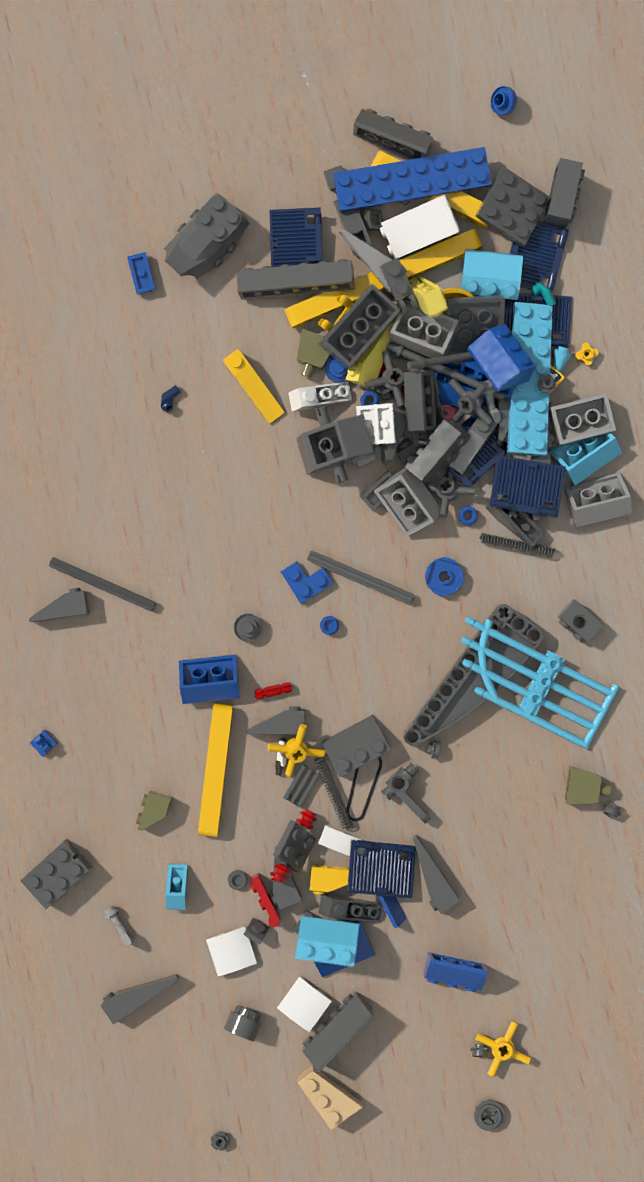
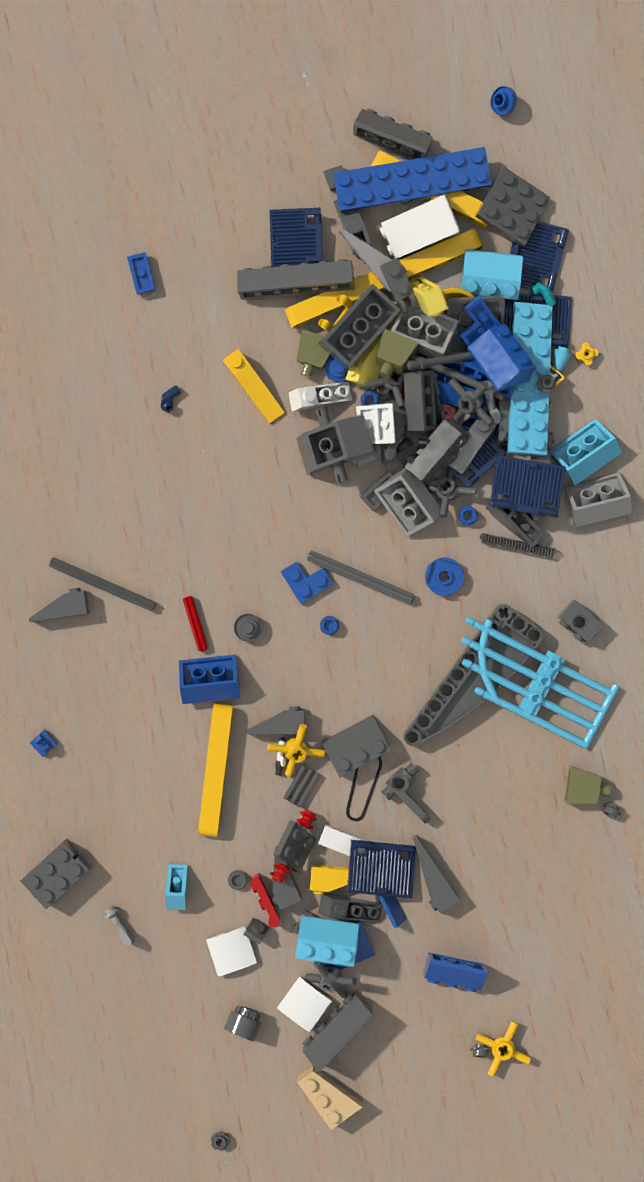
dark grey slope [100,974,179,1025] -> none
olive slope [136,791,172,831] -> none
dark grey slope [164,193,250,280] -> none
red axle [254,682,292,700] -> none
dark grey piece [314,757,353,829] -> none
dark grey plate [363,209,383,231] -> none
dark grey plate [428,740,441,759] -> none
dark grey gear [474,1099,505,1131] -> none
dark grey piece [544,158,585,228] -> none
light grey slope [548,393,616,445] -> none
none -> red axle [183,596,208,652]
none -> dark grey bar [305,961,357,998]
none -> olive torso [376,329,418,379]
none -> blue plate [459,295,501,346]

